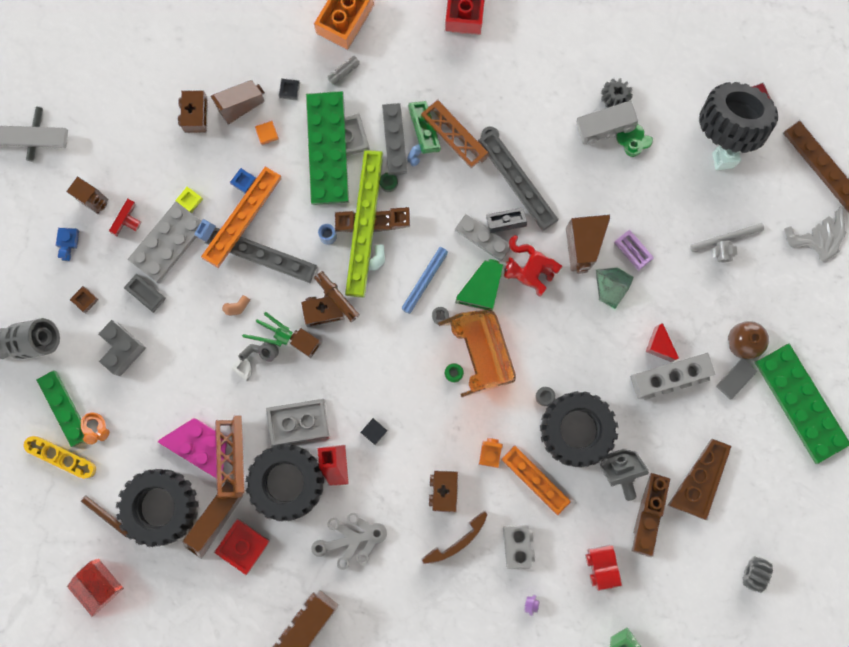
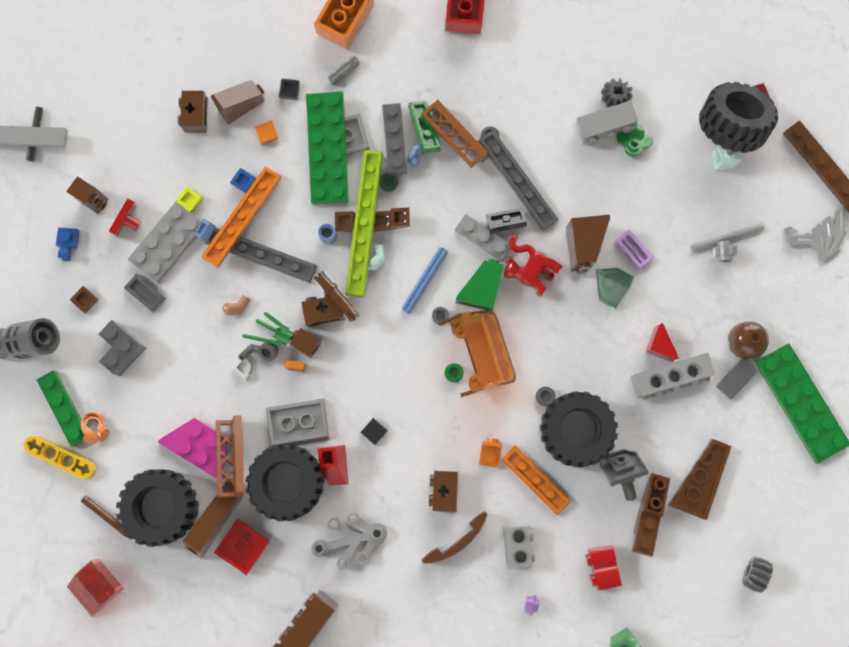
none -> orange tile [284,360,307,372]

